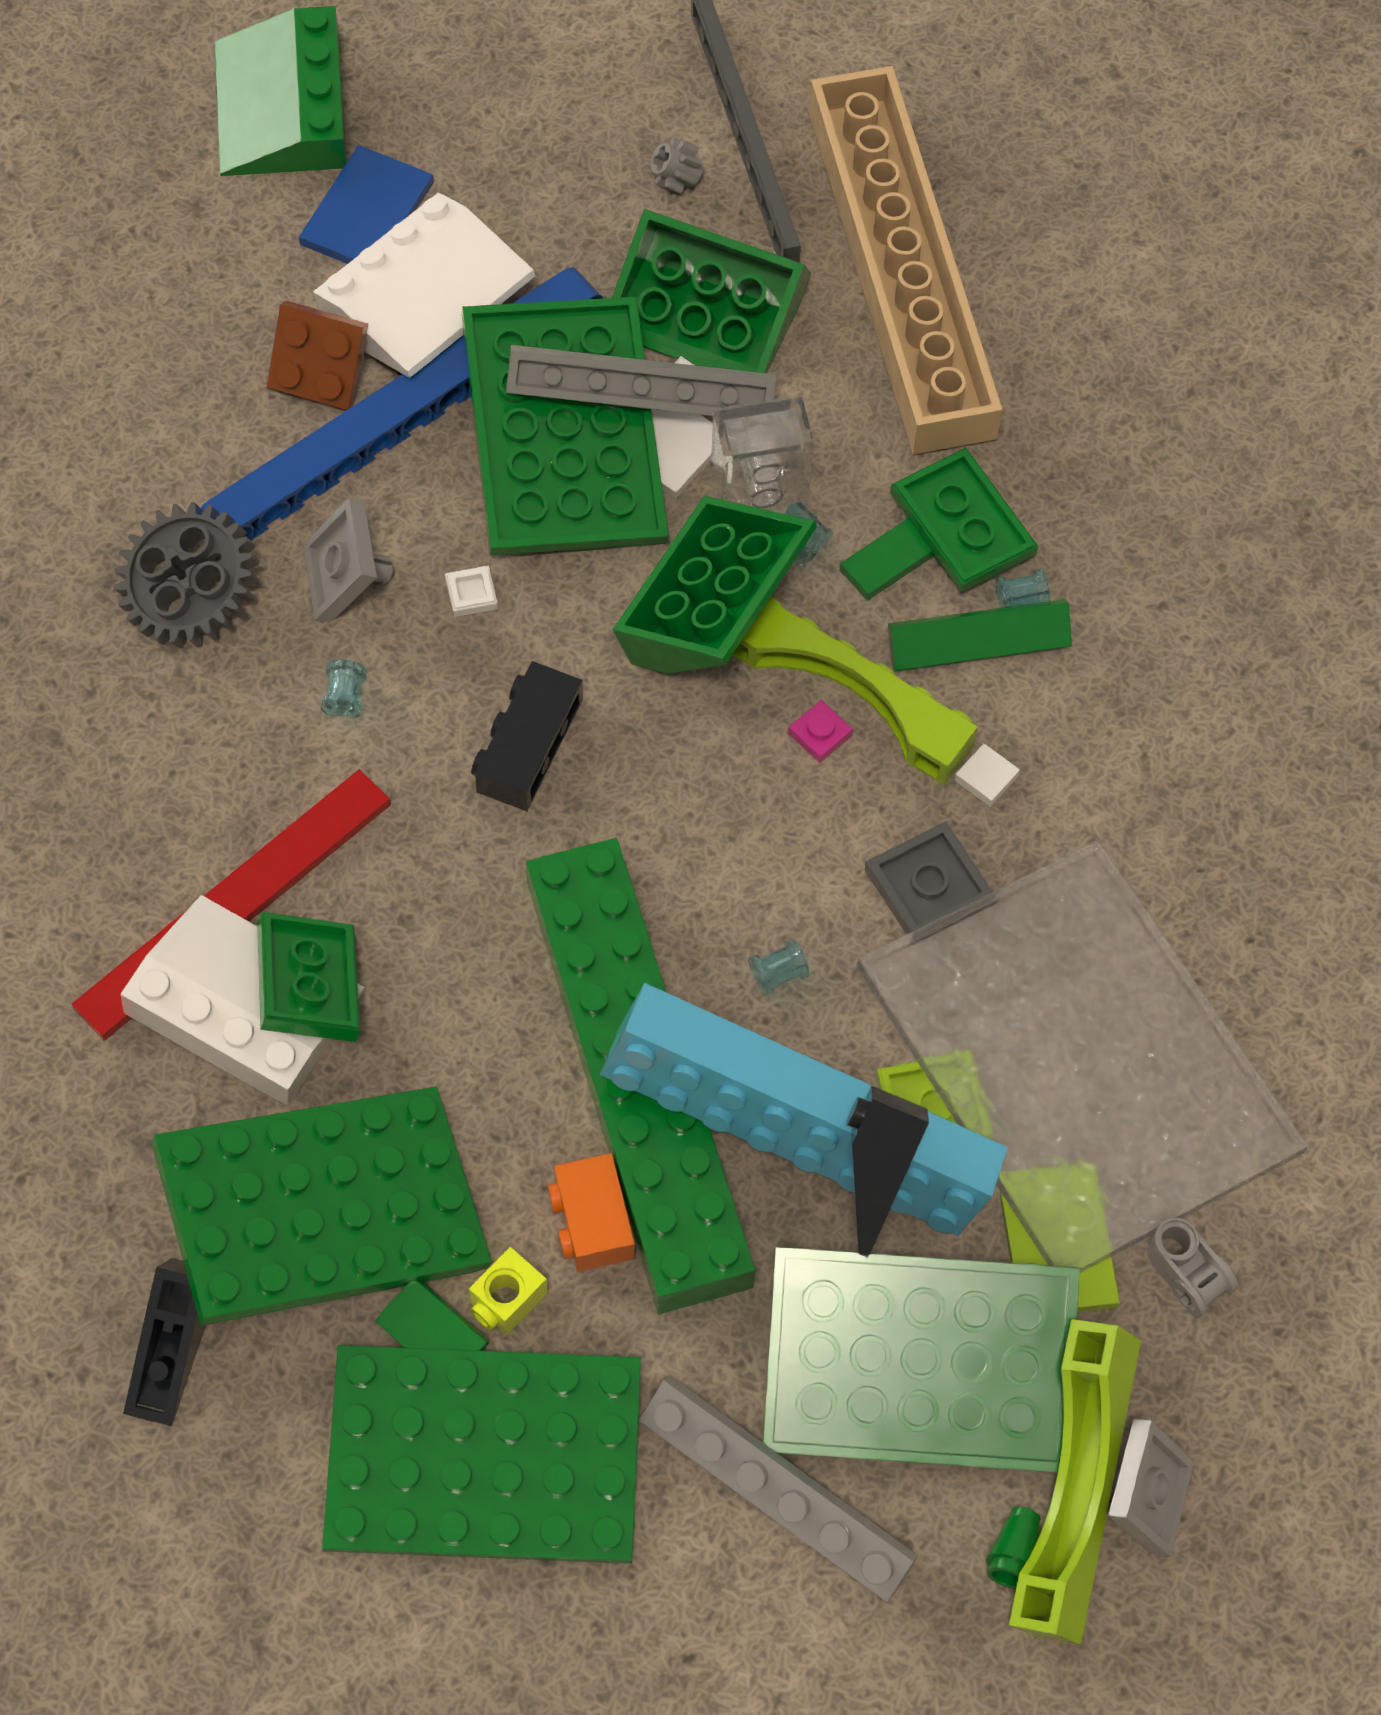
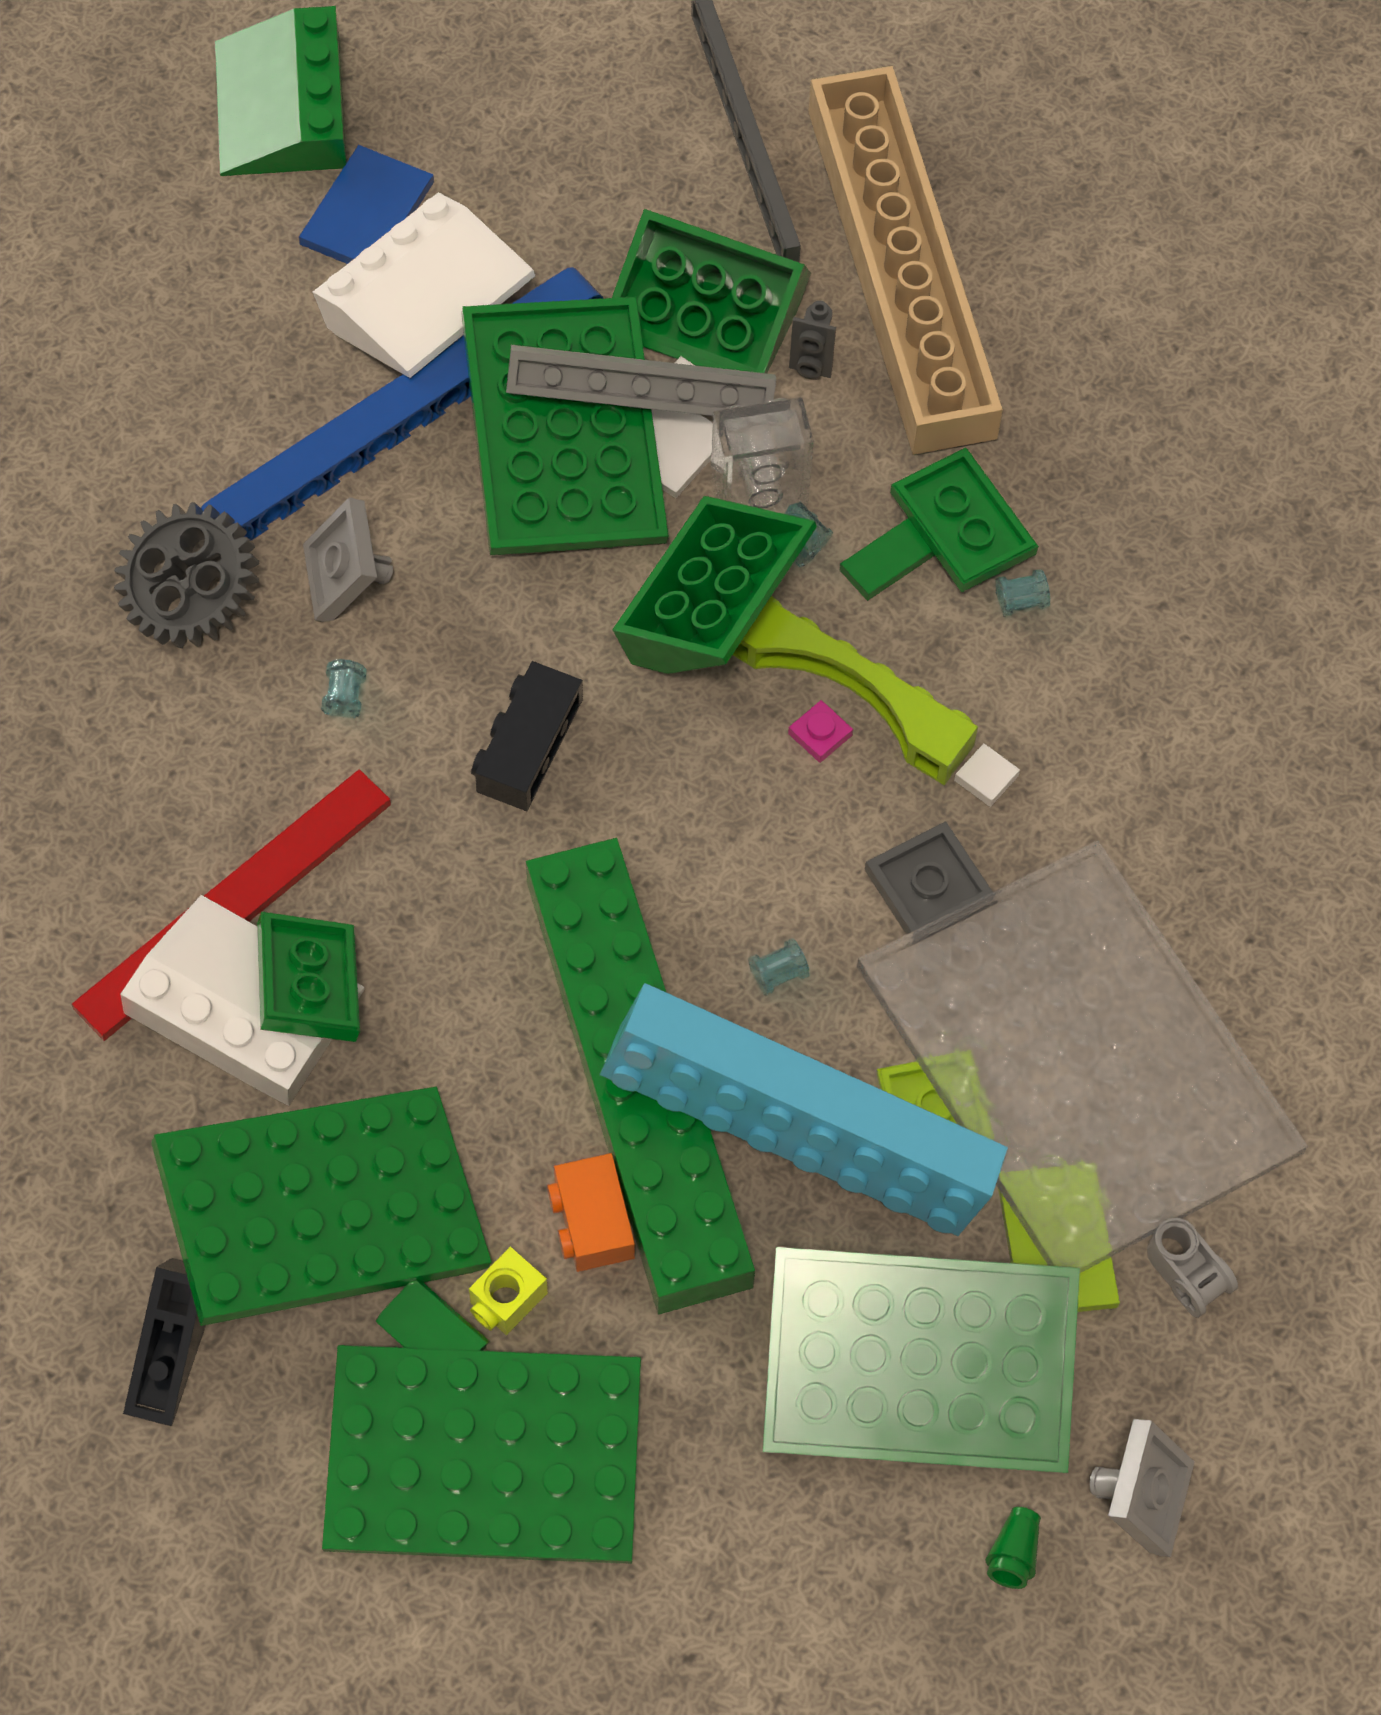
dark orange plate [267,301,369,410] -> none
white tile [445,565,498,617] -> none
light grey plate [639,1376,919,1602] -> none
light grey gear [651,137,703,194] -> none
black slope [846,1086,929,1258] -> none
green tile [888,599,1072,671] -> none
lime arch [1009,1319,1141,1645] -> none
none -> dark grey hinge [789,301,836,378]

